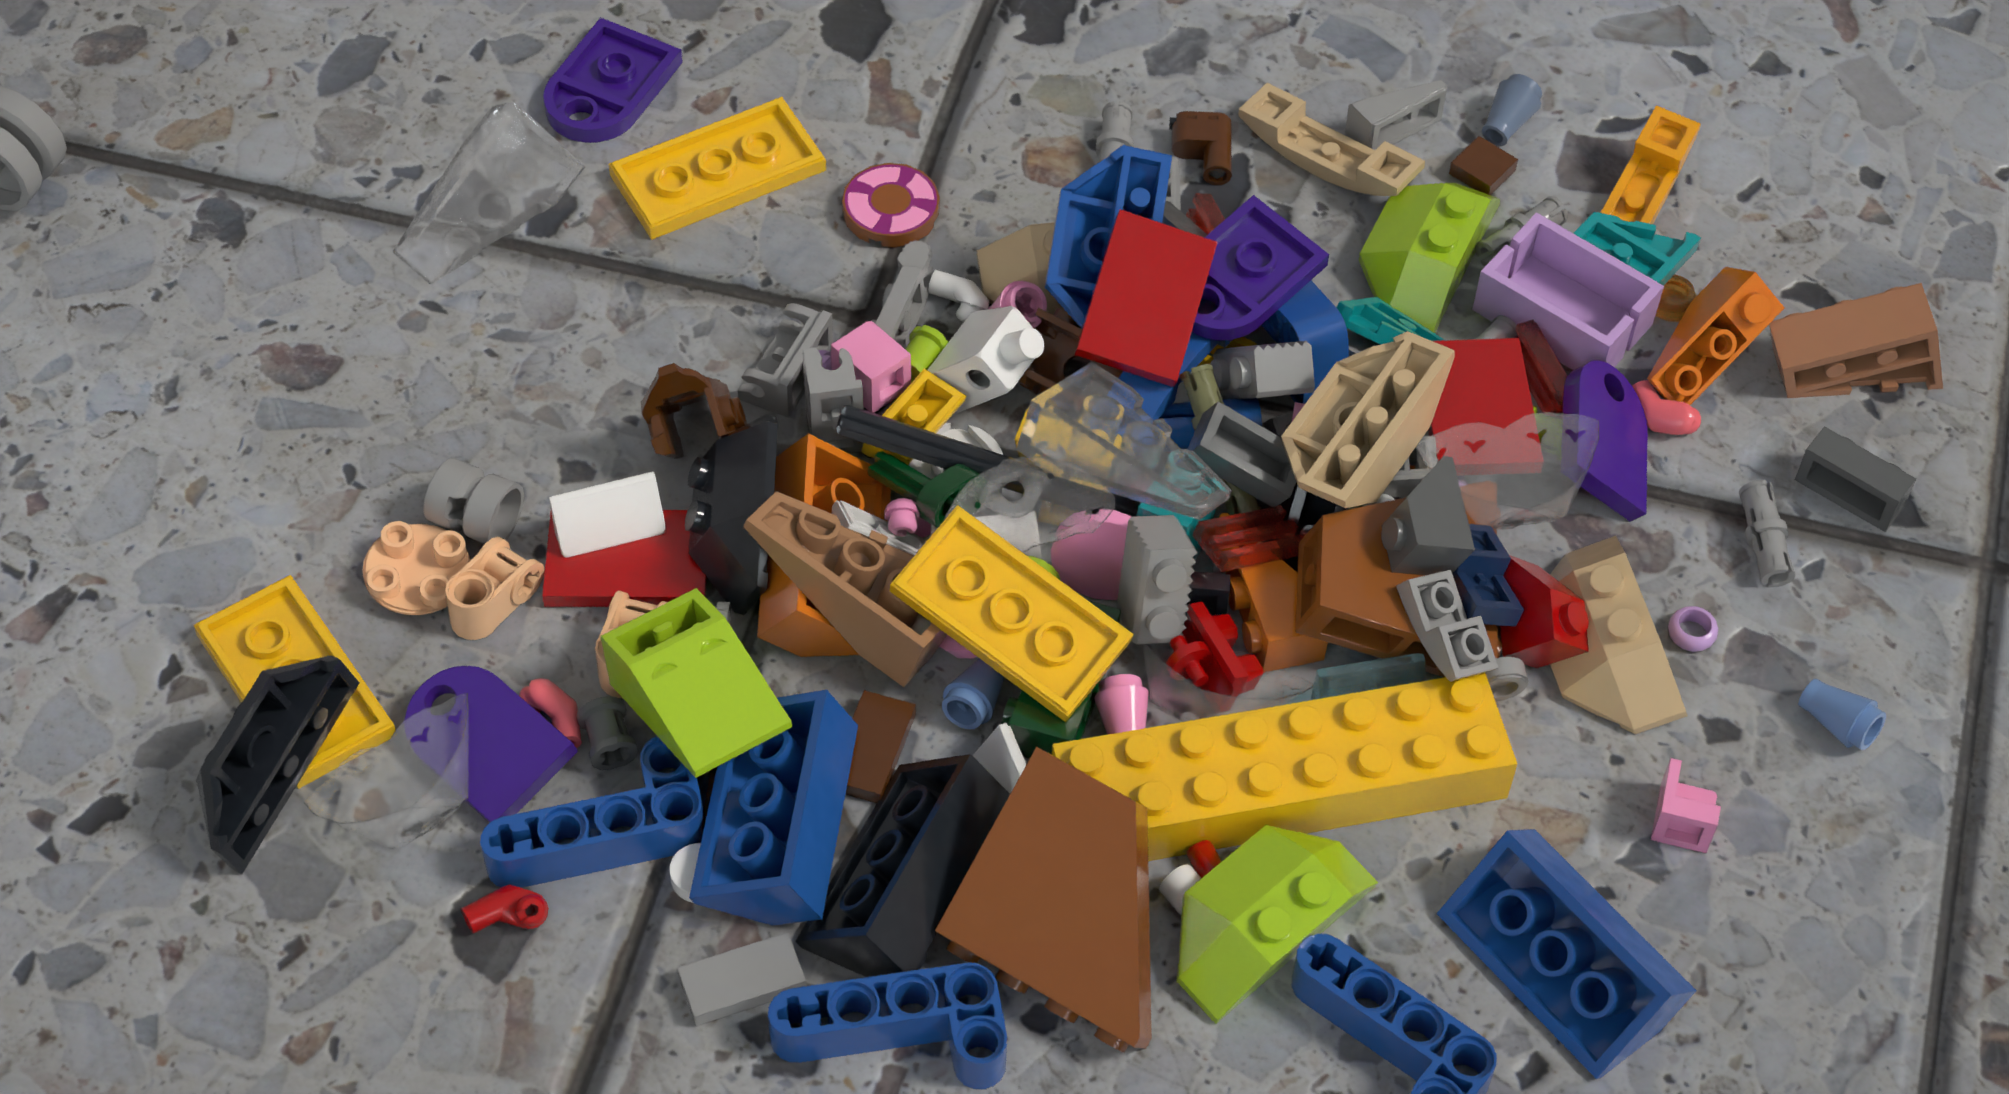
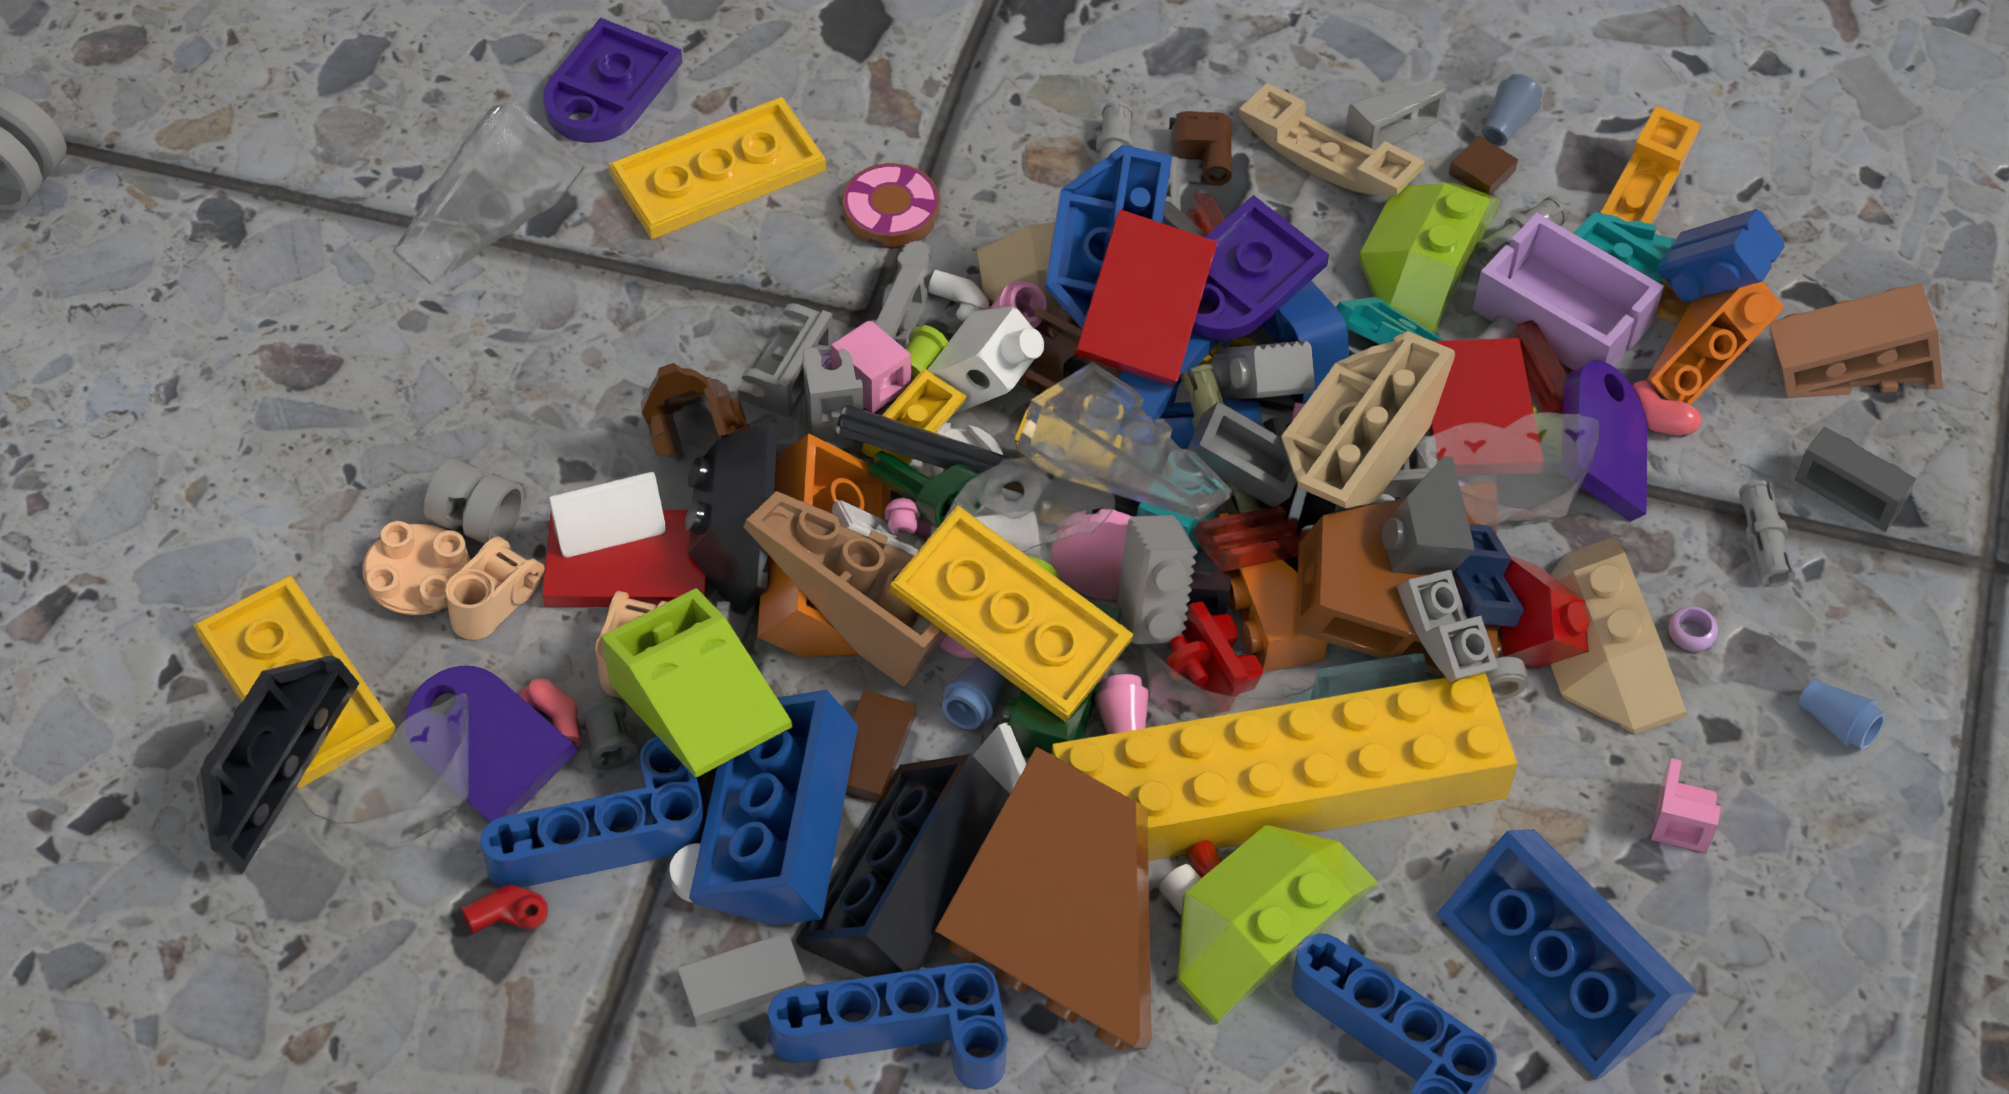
none -> blue brick [1658,209,1785,303]

